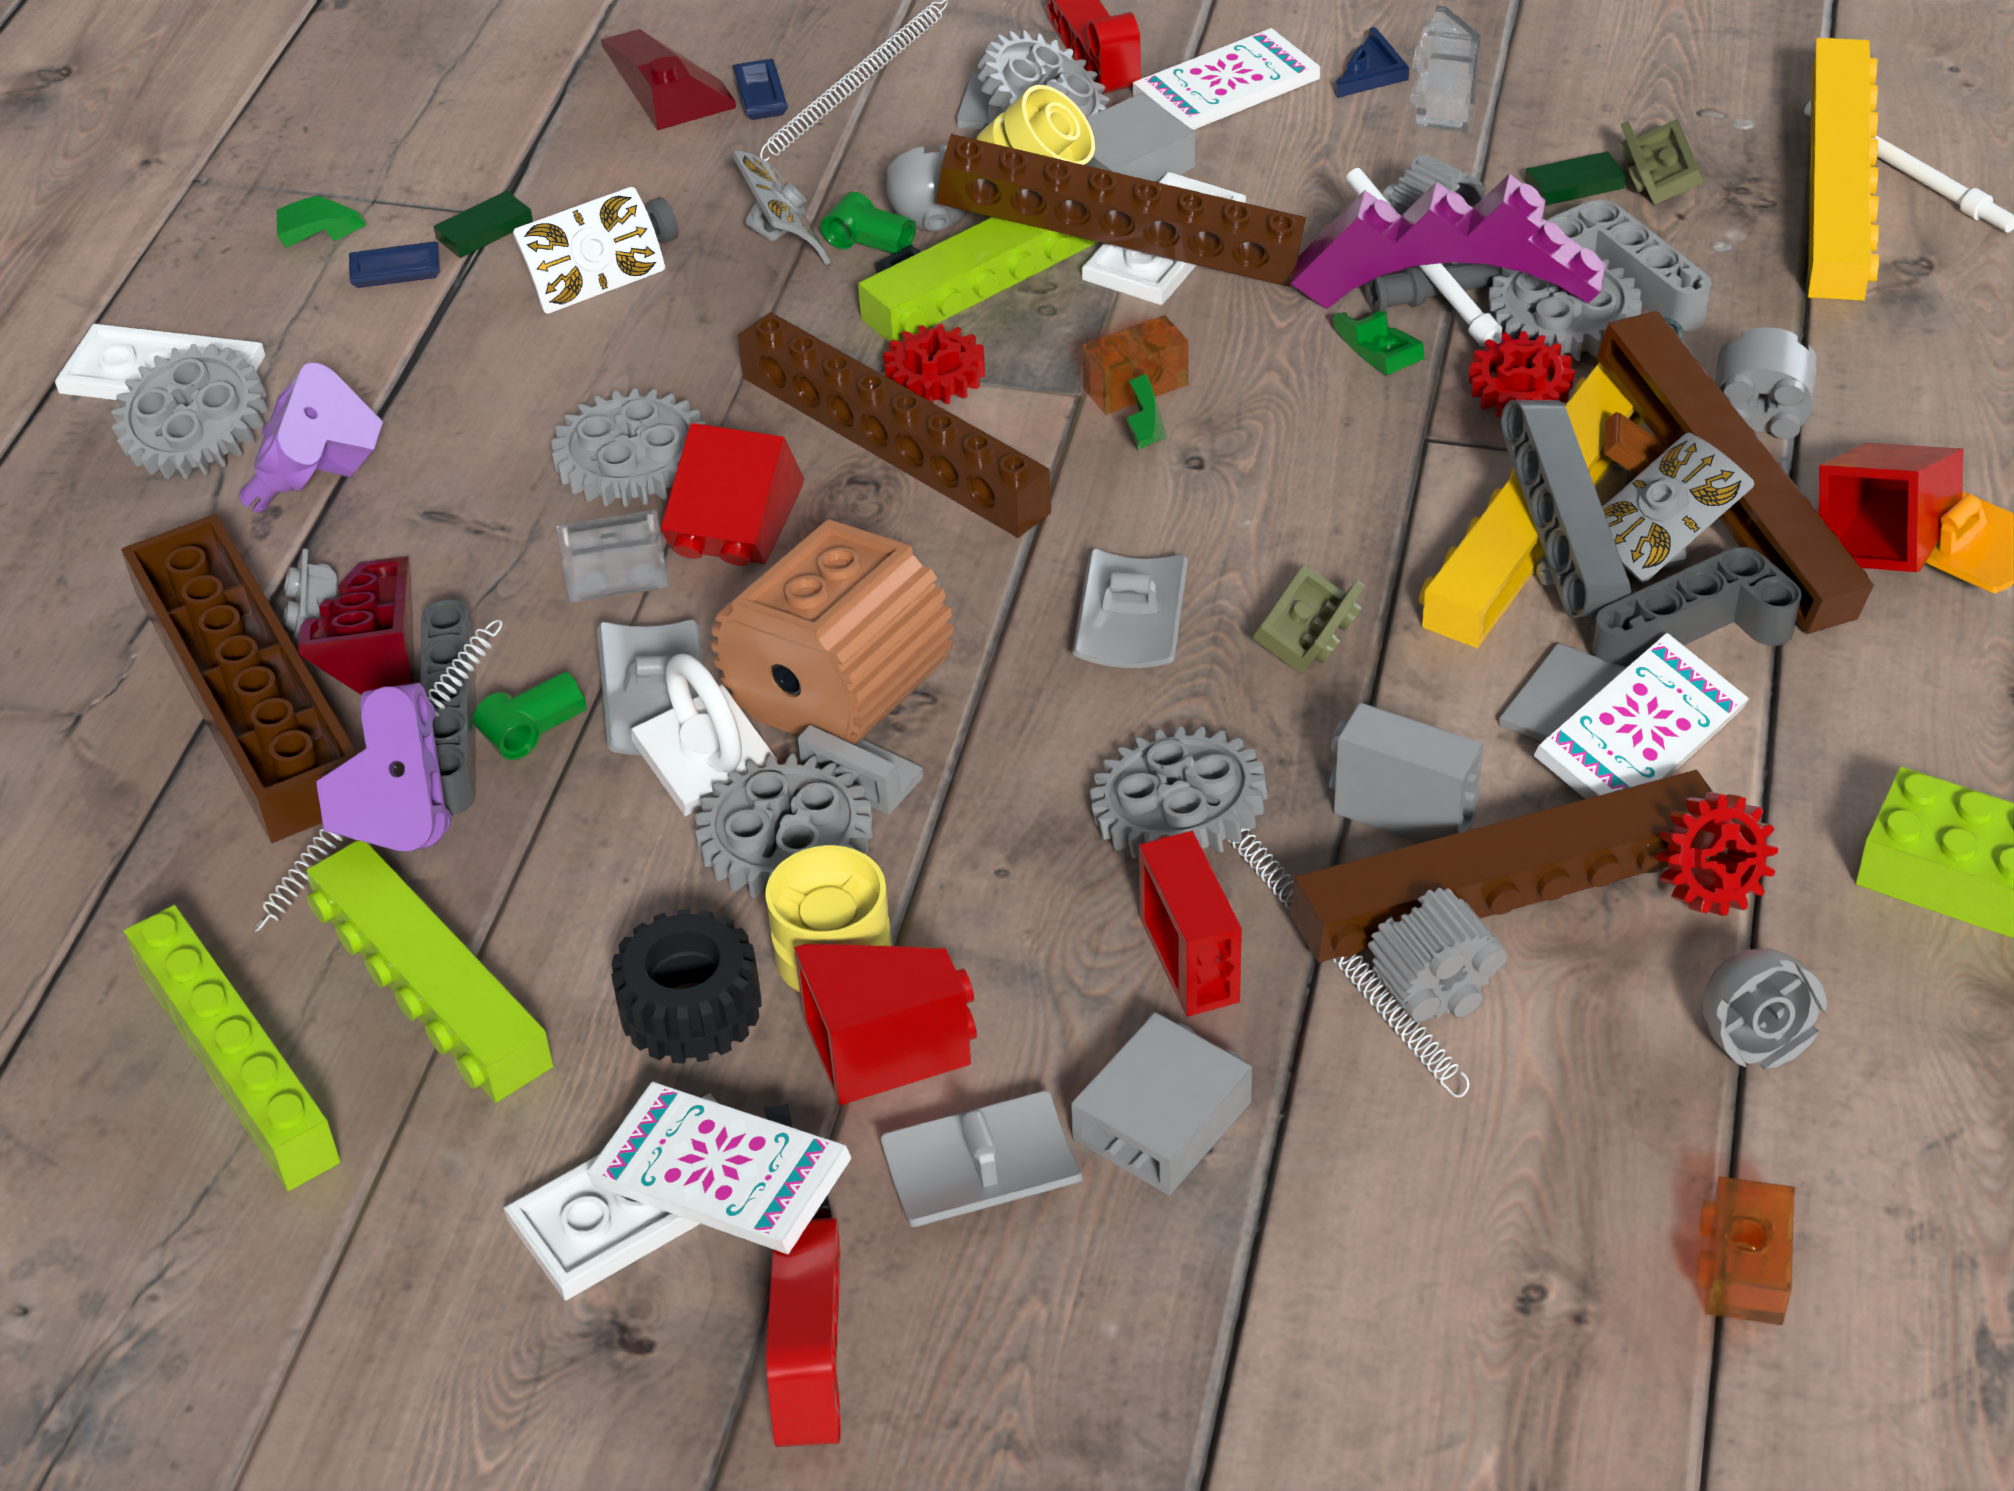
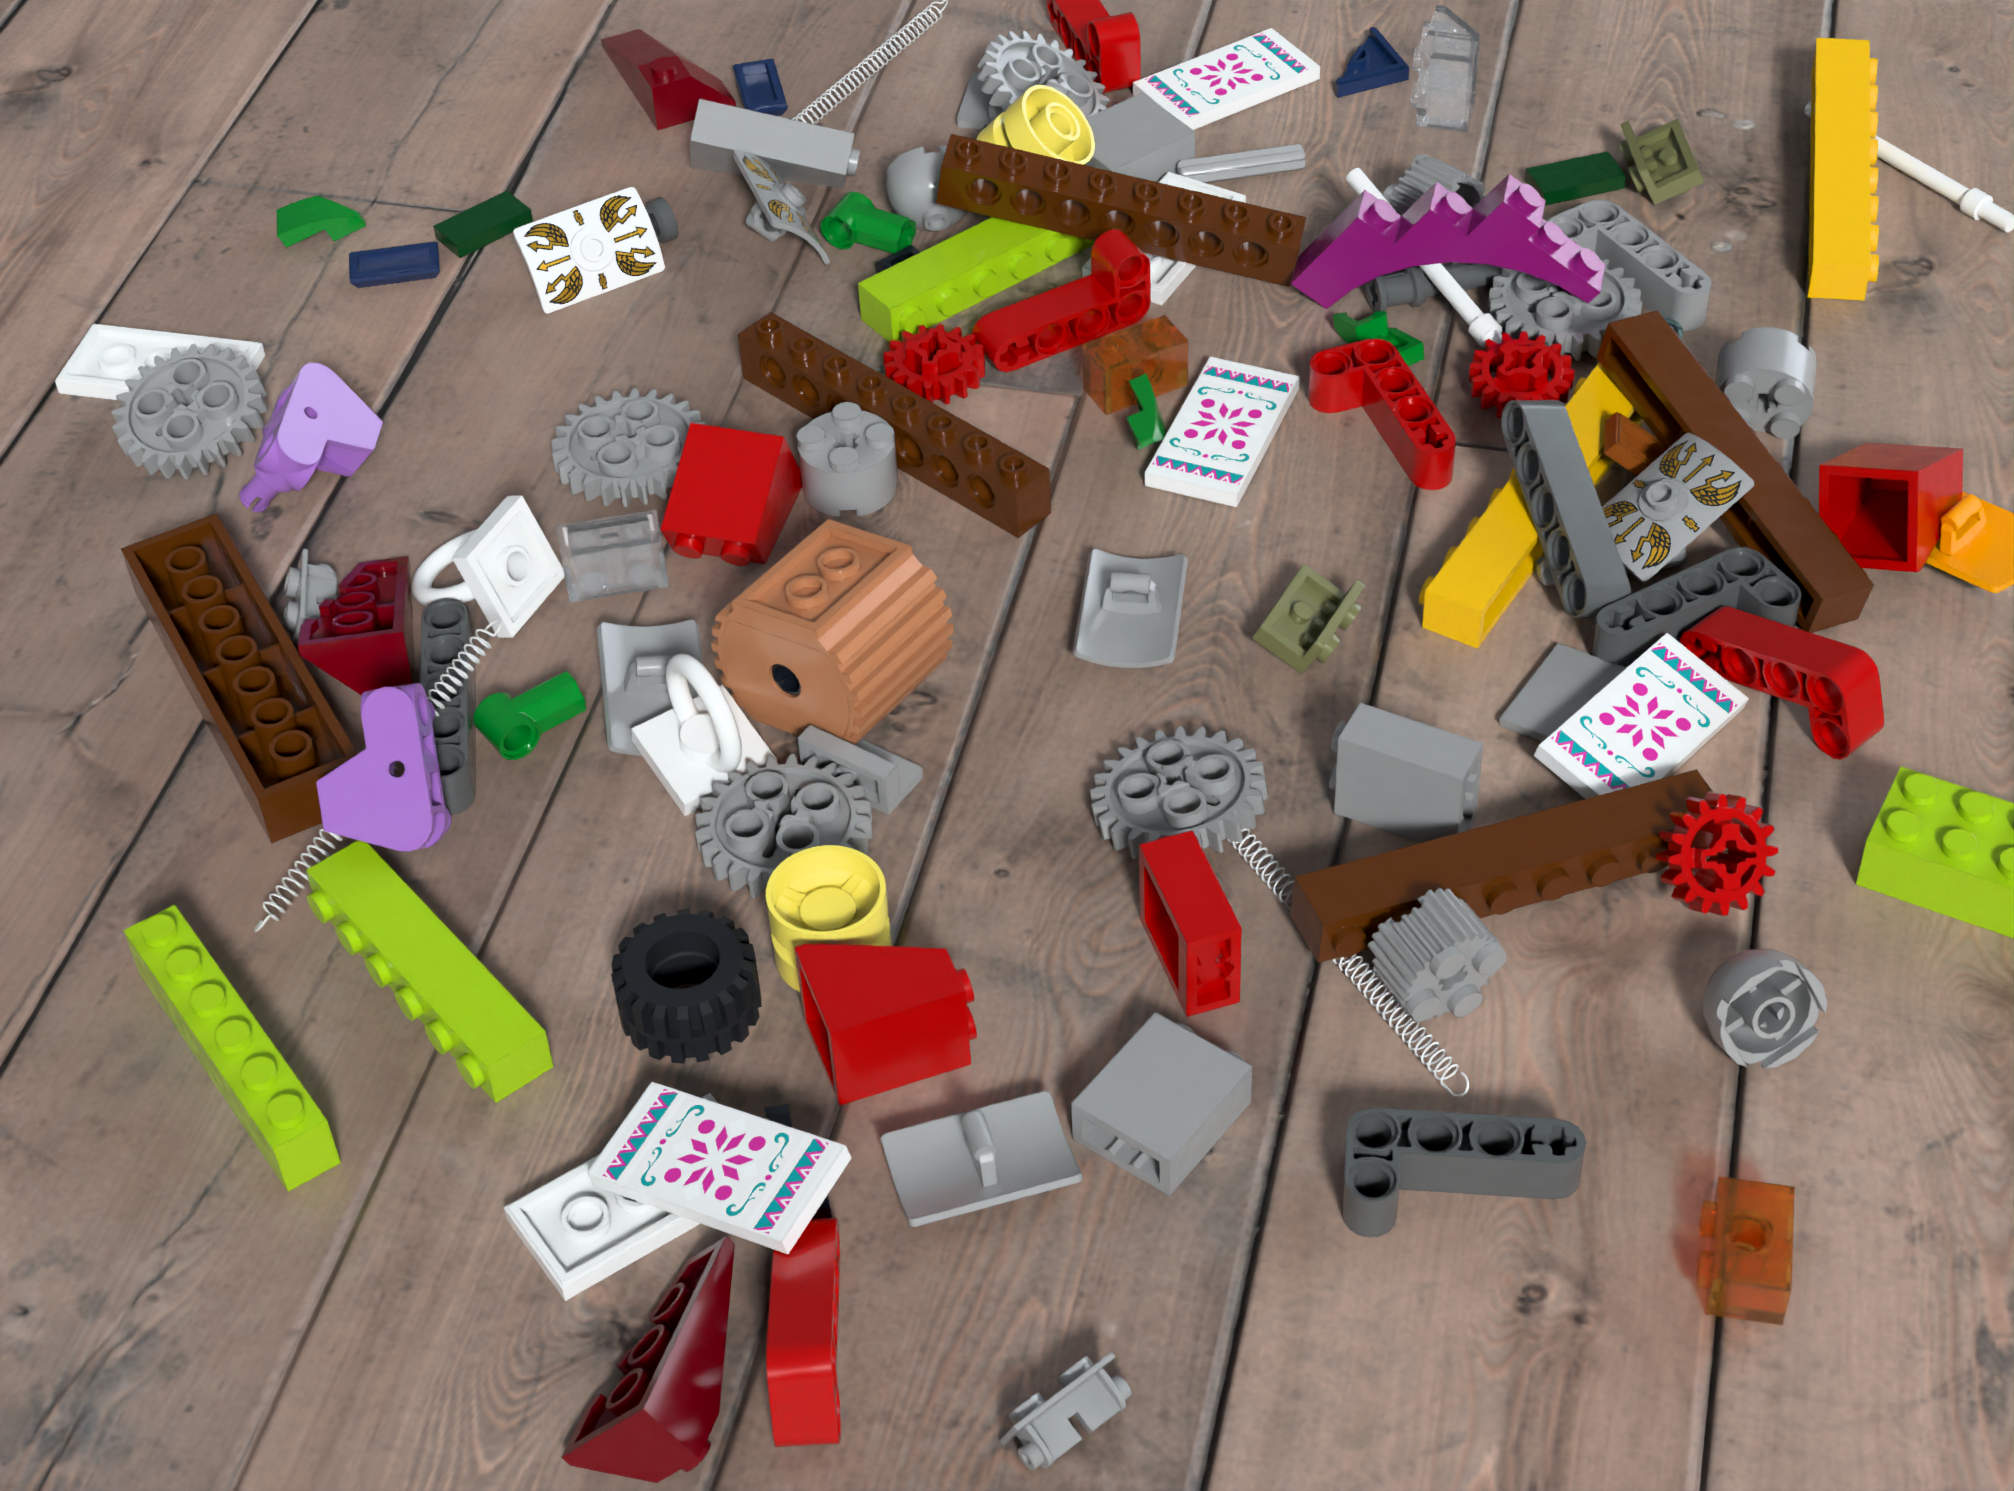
none -> white tile [411,495,566,638]
none -> dark red wedge [561,1236,735,1483]
none -> light grey slope [690,99,860,188]
none -> light grey brick [796,402,898,517]
none -> red beam [972,229,1151,372]
none -> light grey hinge [1000,1352,1132,1471]
none -> white tile [1145,356,1299,507]
none -> light grey axle [1177,144,1306,183]
none -> red beam [1308,338,1456,490]
none -> dark grey beam [1342,1108,1586,1237]
none -> red beam [1680,606,1884,760]

